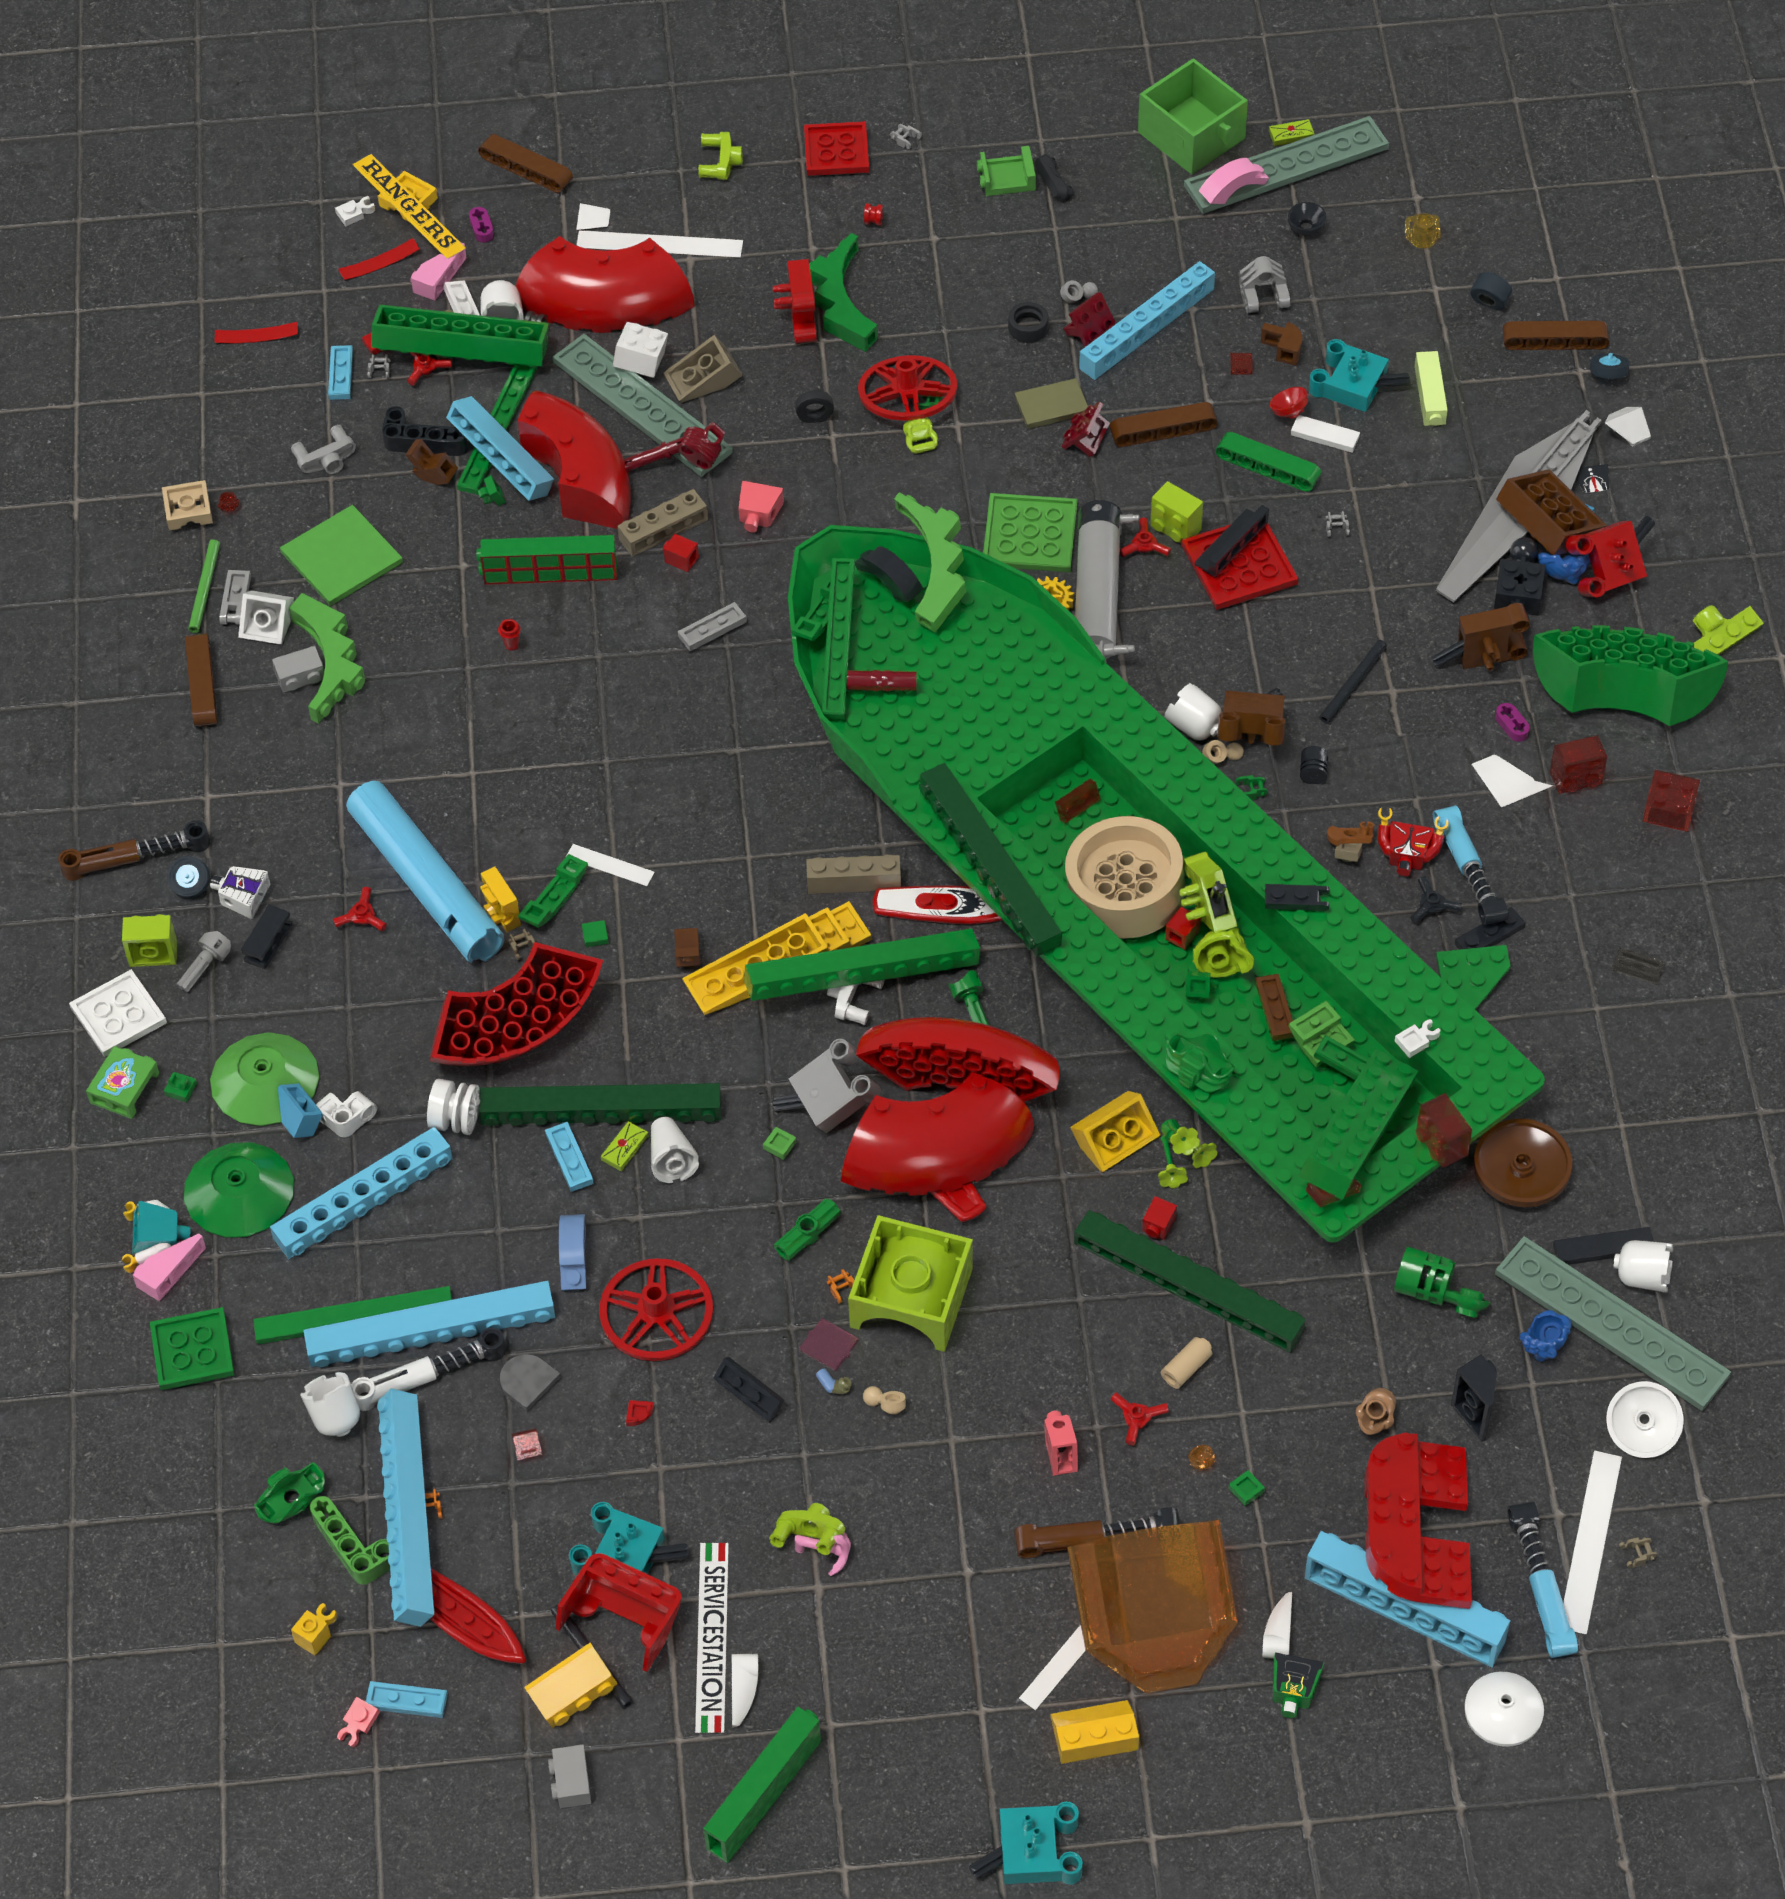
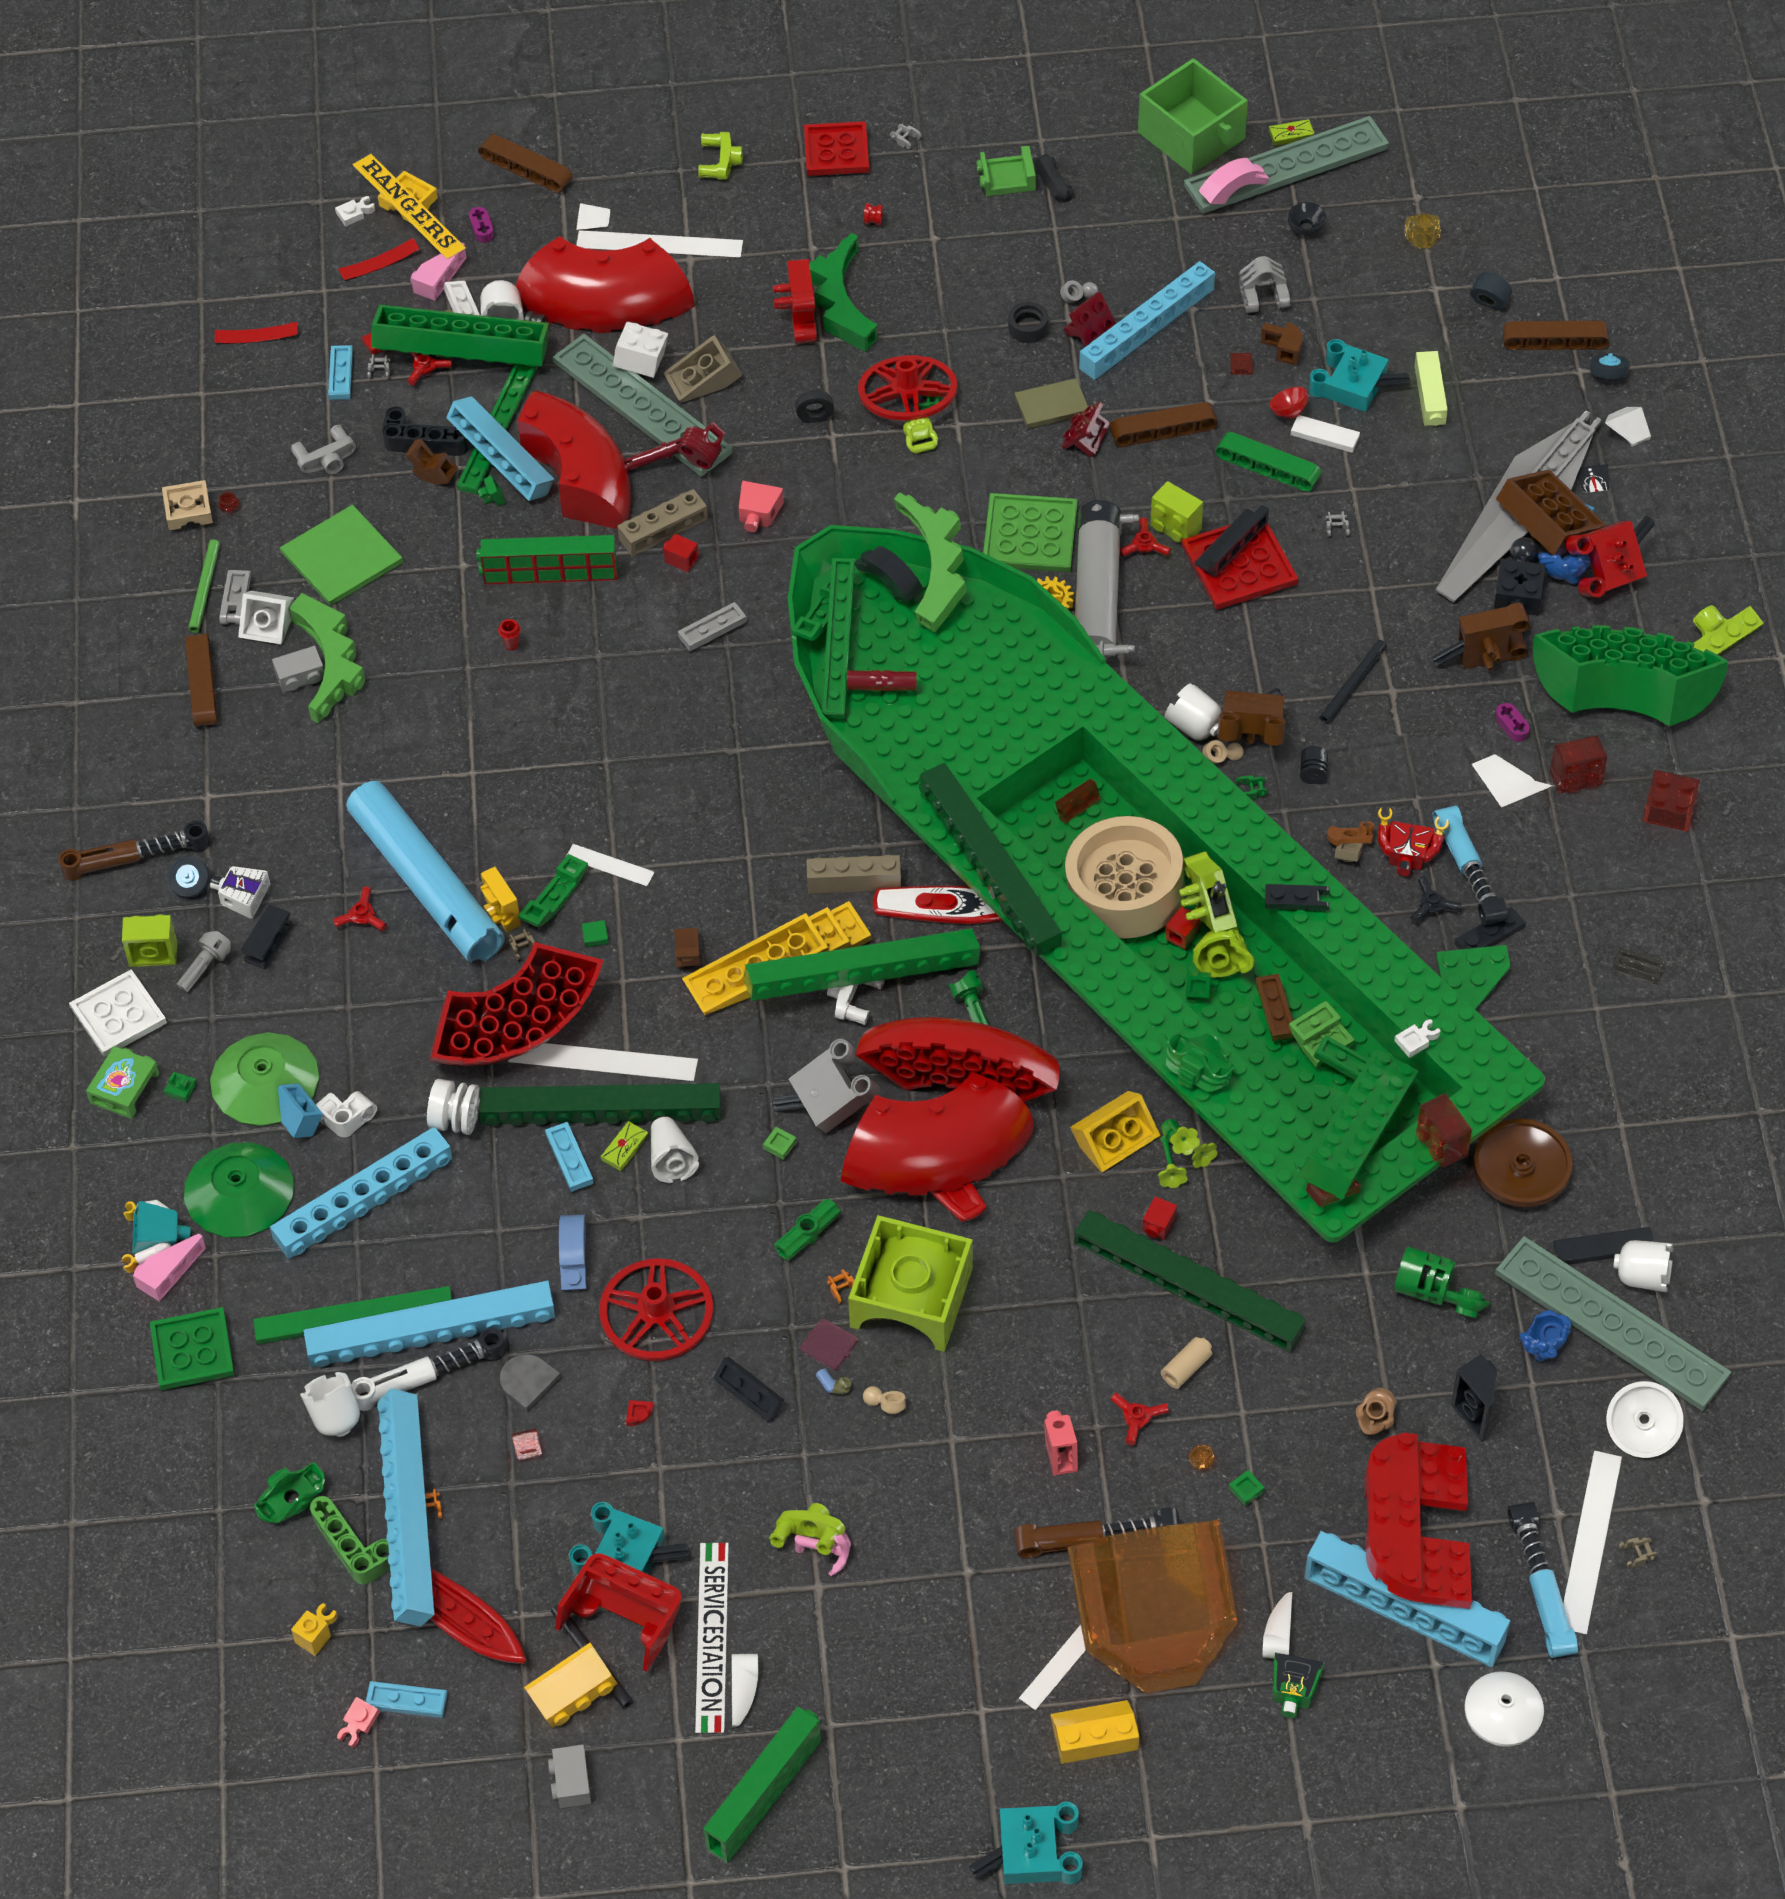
none -> white sticker [508,1043,698,1081]

